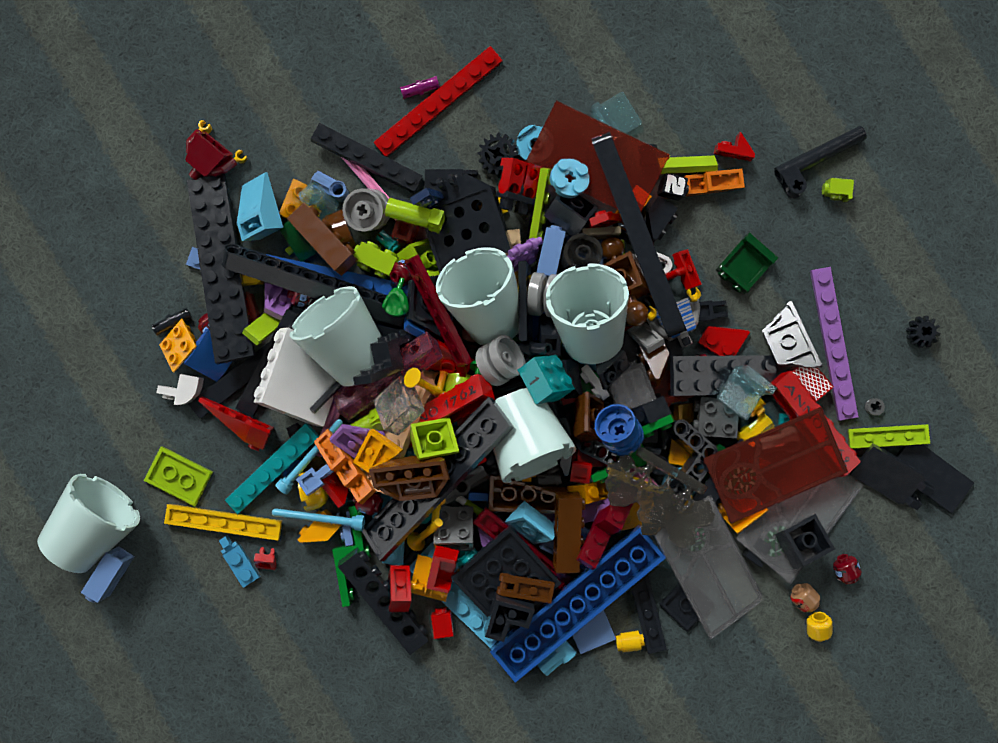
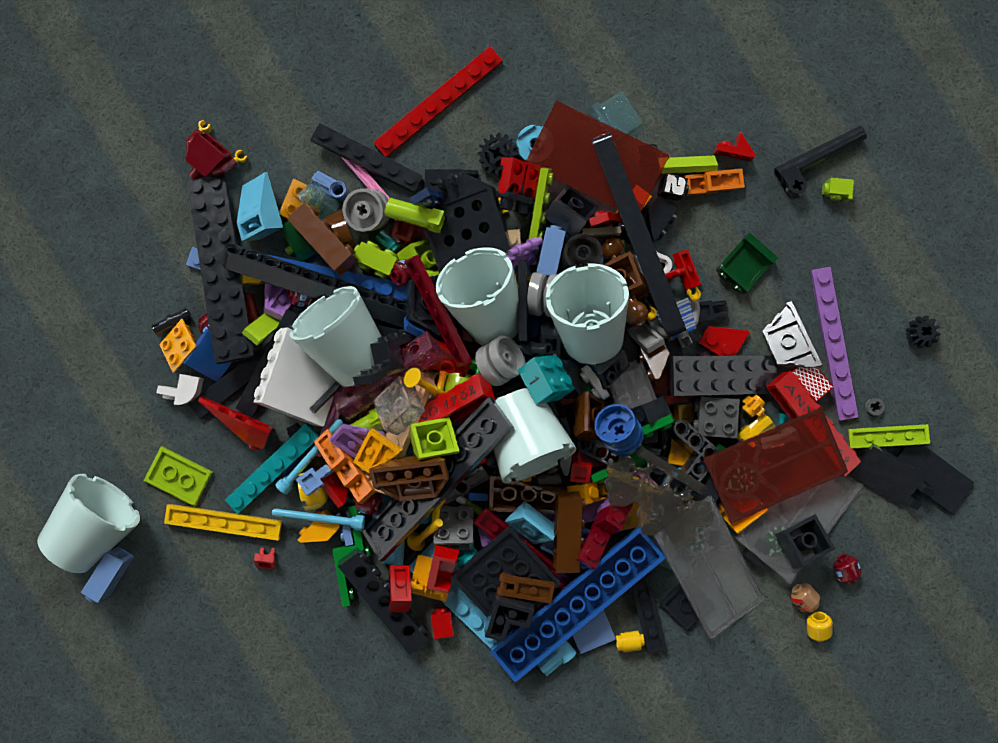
dark azure hinge [219,535,261,588] -> none
green piece [382,278,409,317] -> none
magenta pin [400,76,440,99] -> none
medium azure plate [550,159,589,198] -> none
clear light blue bracket [717,365,776,420] -> none

